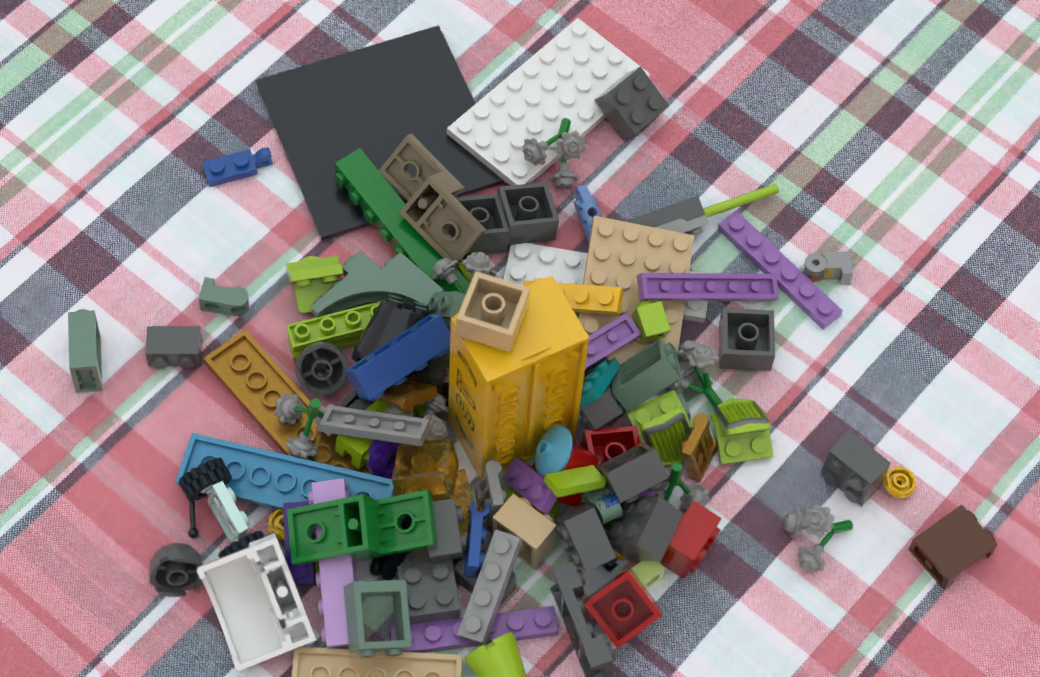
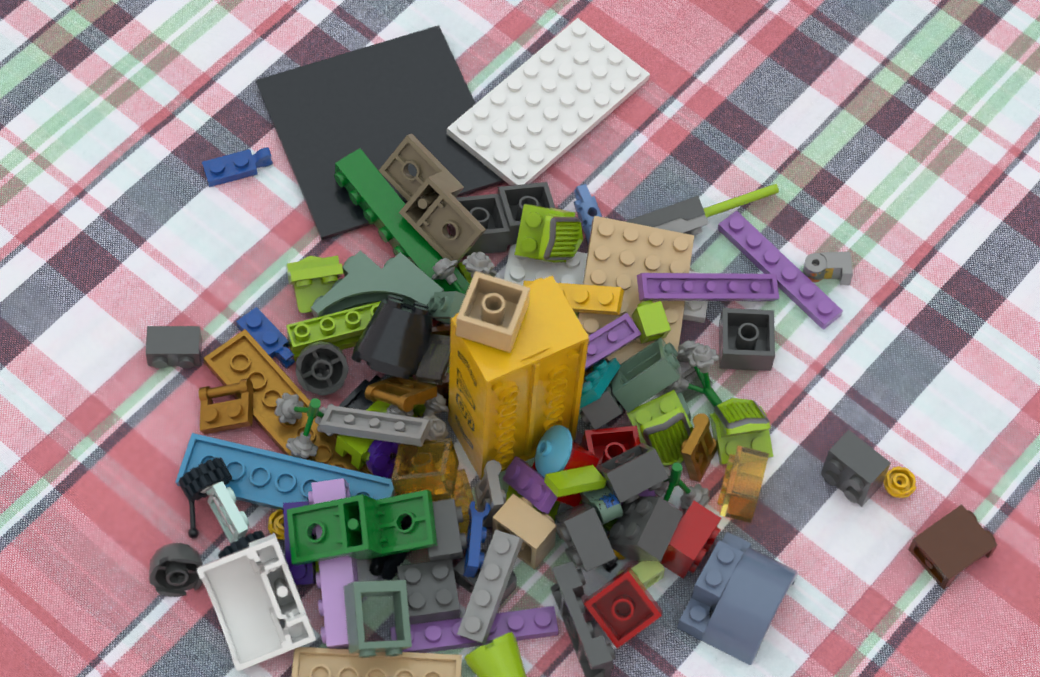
sand green window [68,309,102,393] -> none
sand green leg [199,277,249,316] -> none
blue brick [344,314,450,401] -> none
light grey plant [522,118,586,189] -> none
dark grey brick [594,66,669,140] -> none
light grey plant [783,504,853,572] -> none
none -> pearl gold plate [198,378,253,434]
none -> blue plate [236,307,295,369]
none -> lime piece [514,204,583,263]
none -> sand blue piece [677,532,798,665]
none -> clear yellow brick [717,446,769,523]

